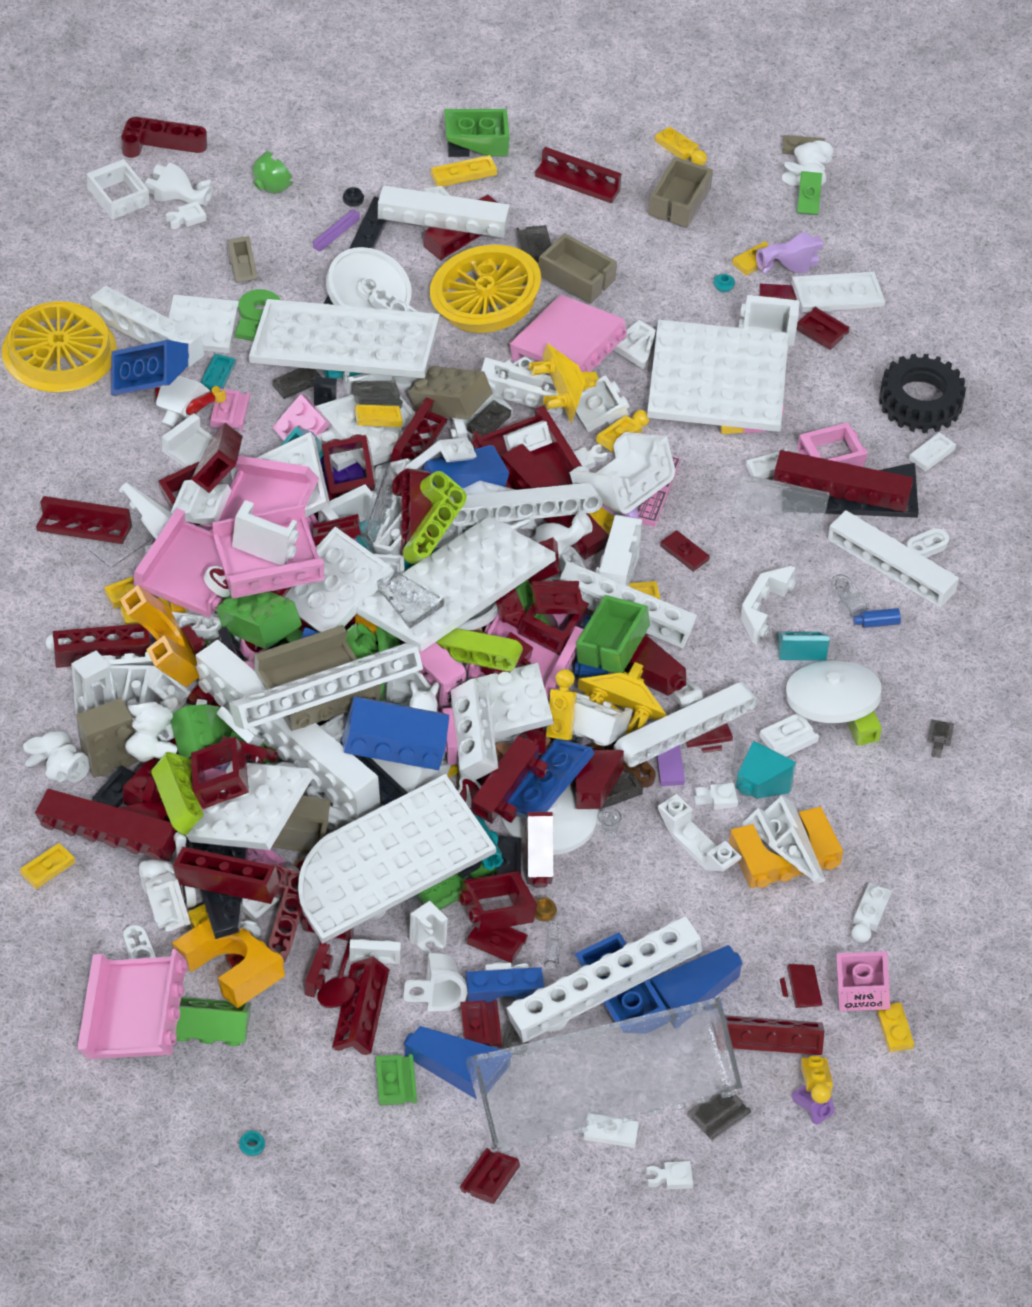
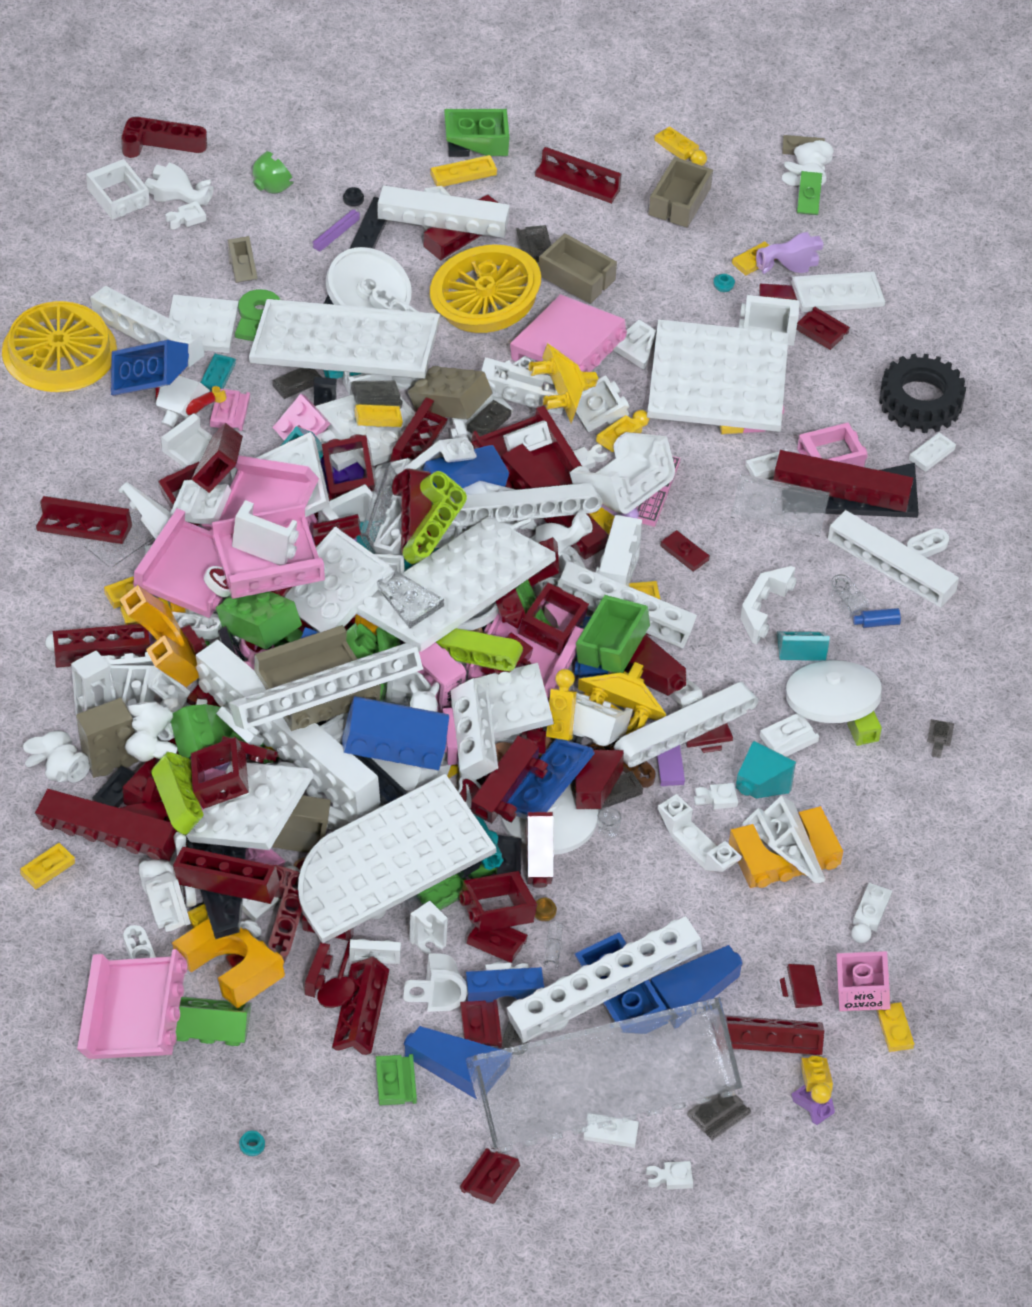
dark red plate [531,581,584,614] -> none

